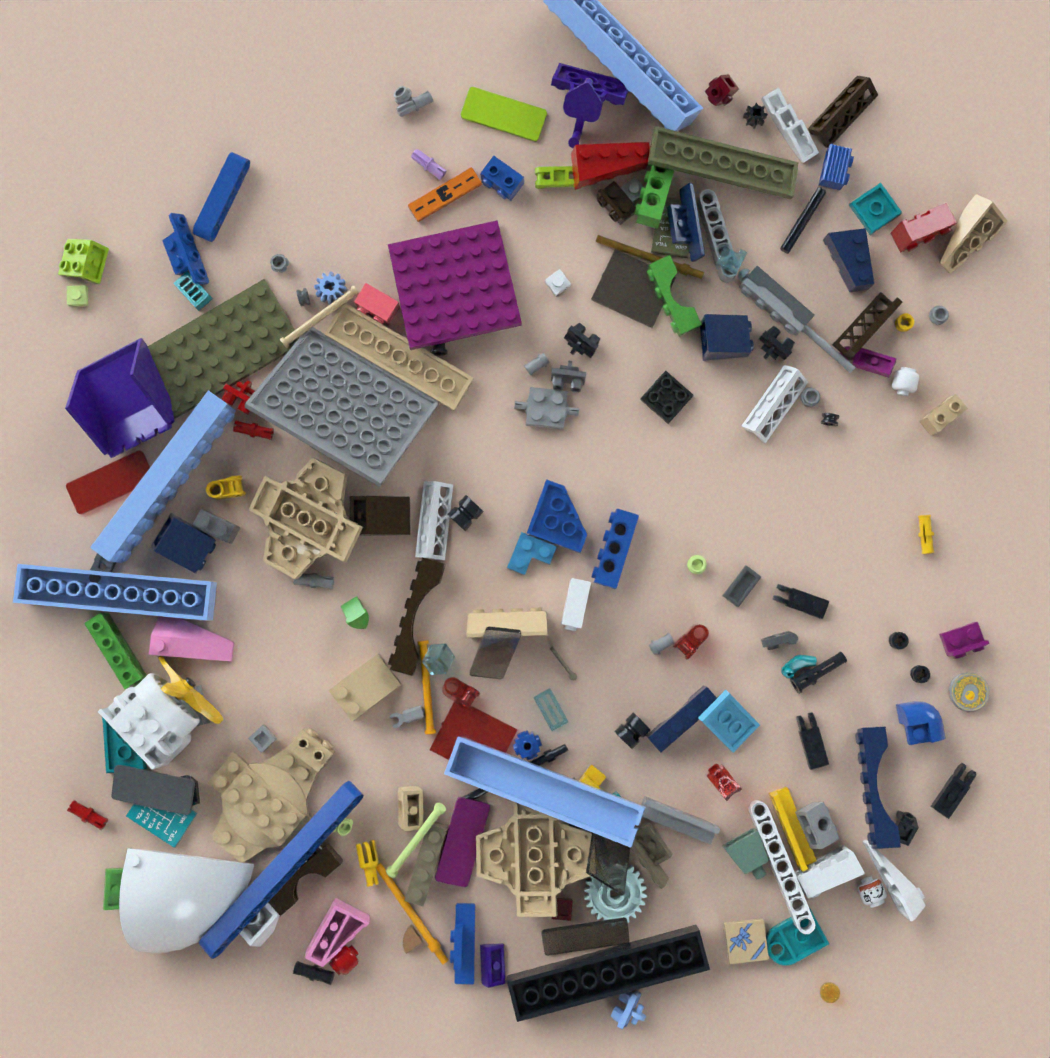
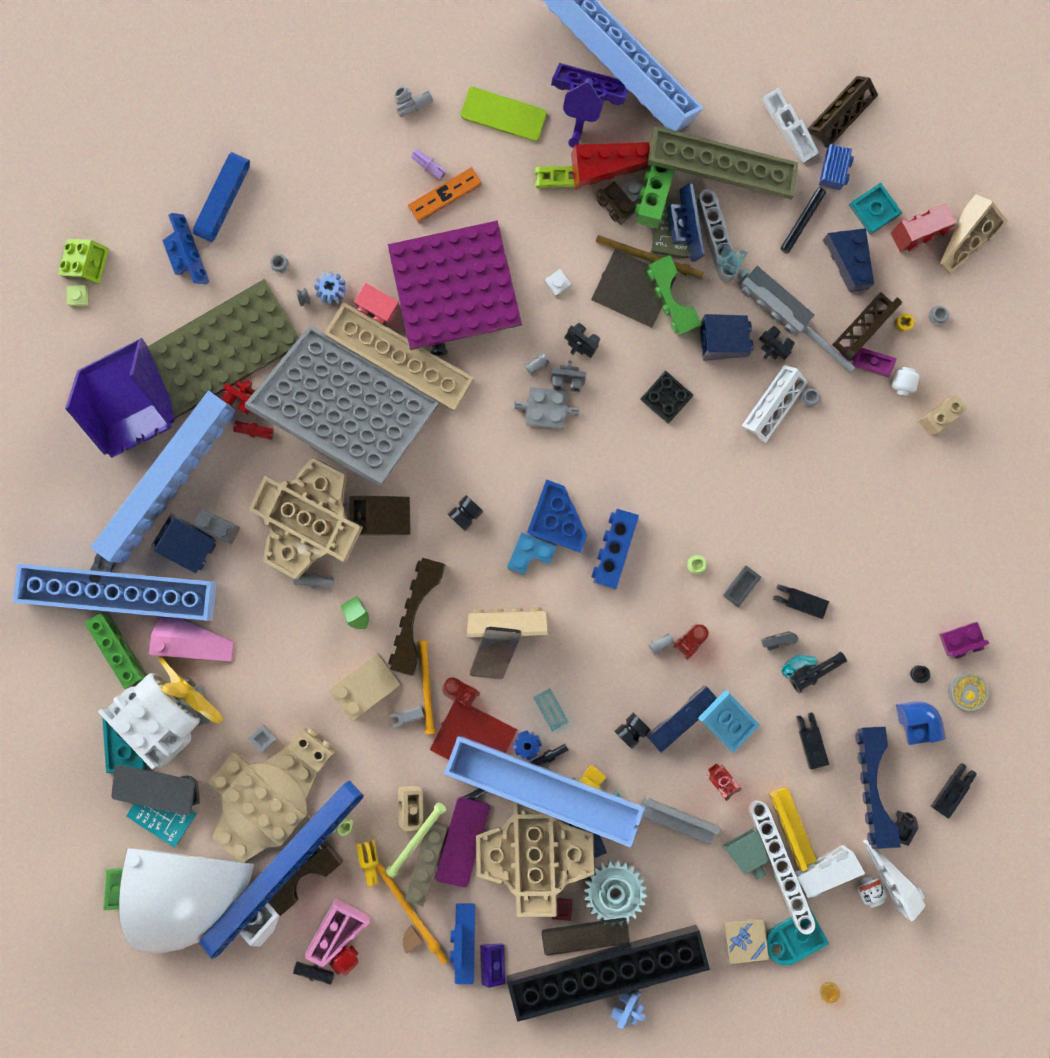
clear red piece [66,450,150,514] -> none
red pin [67,800,108,830] -> none
teal slope [173,271,213,311] -> none
yellow piece [206,475,246,500] -> none
tan bar [280,285,359,348] -> none
white fence [415,481,453,560] -> none
clear light blue panel [422,643,455,675] -> none
blue brick [480,155,524,201] -> none
dark tan hinge [550,646,577,680] -> none
white brick [561,578,591,631] -> none
clear smoke piece [586,832,630,896] -> none
dark tan bracket [629,822,673,889] -> none
dark red brick [705,74,739,106] -> none
black gear [743,103,768,129] -> none
light grey brick [795,802,840,849] -> none
black bush [821,413,840,426] -> none
black bush [889,632,909,649] -> none
yellow pin [918,515,934,554] -> none

